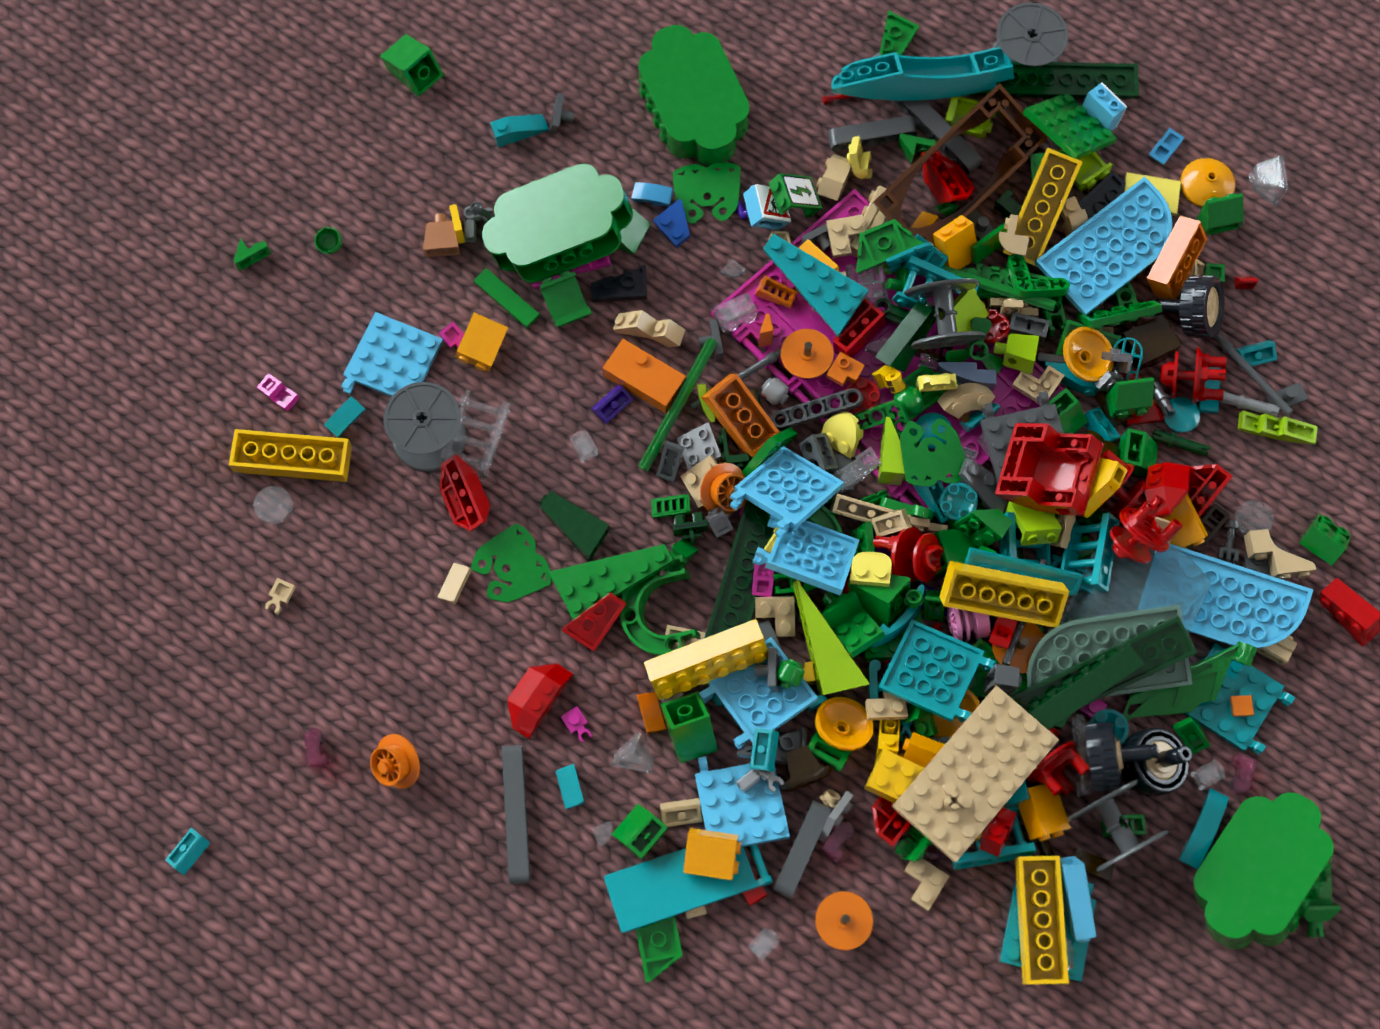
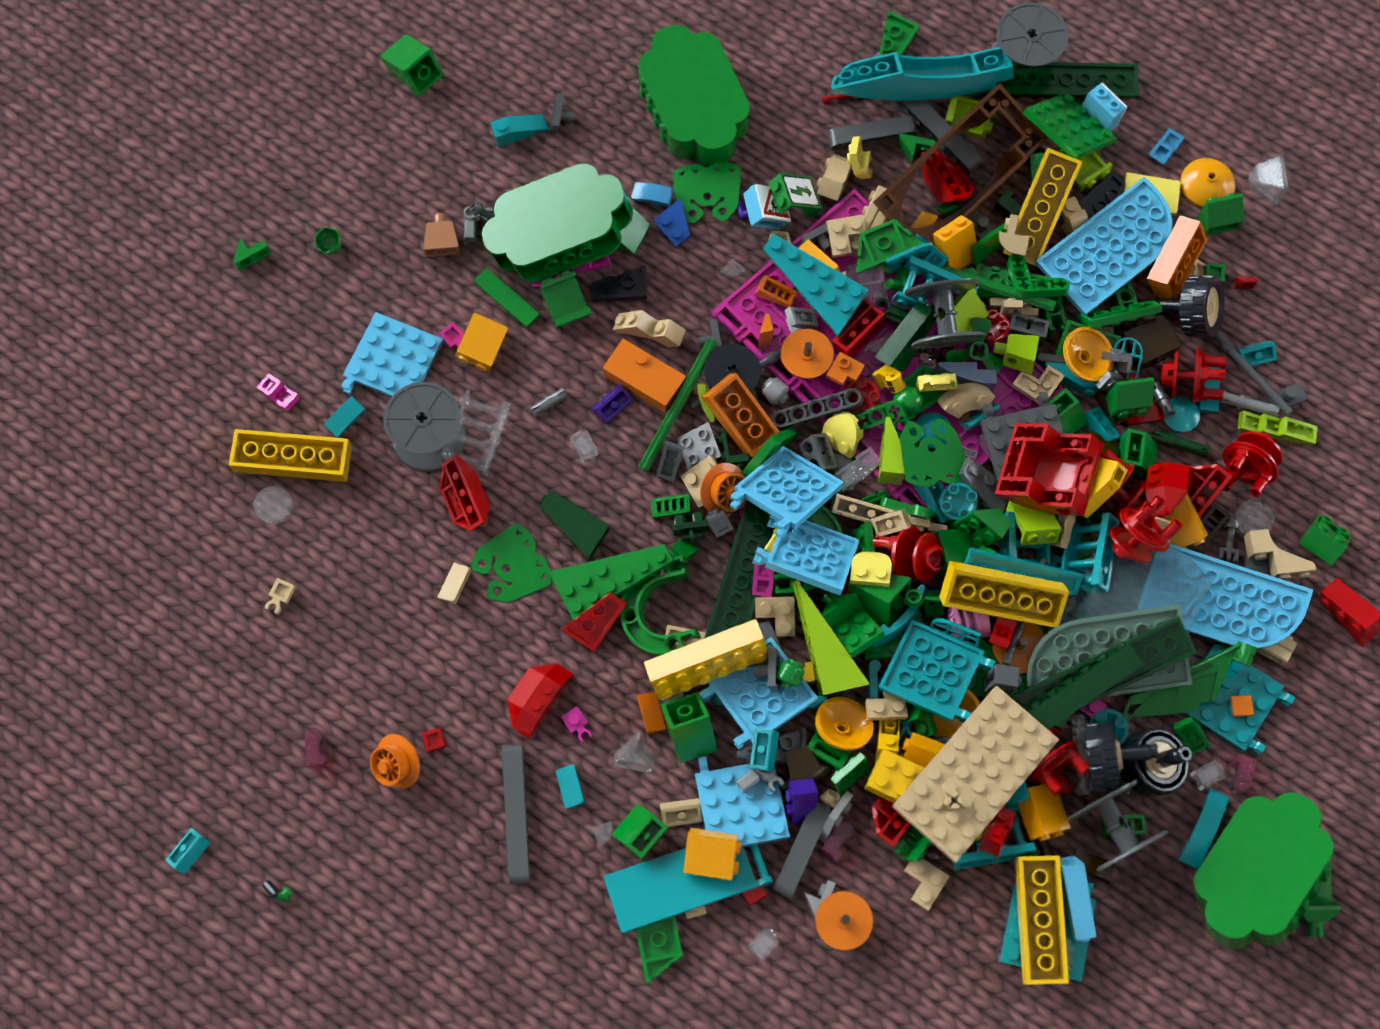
yellow tile [449,204,465,244] -> none
clear brick [714,292,757,332] -> none
none -> arm [262,880,293,902]
none -> red tile [421,728,446,753]
none -> flat silver pin [530,388,568,417]
none -> black piece [704,344,761,392]
none -> light grey slope [784,307,819,333]
none -> dark purple slope [785,778,818,825]
none -> light grey slope [804,880,836,919]
none -> green plate [831,753,871,798]
none -> teal window [930,618,981,648]
none -> red piece [1223,431,1283,497]

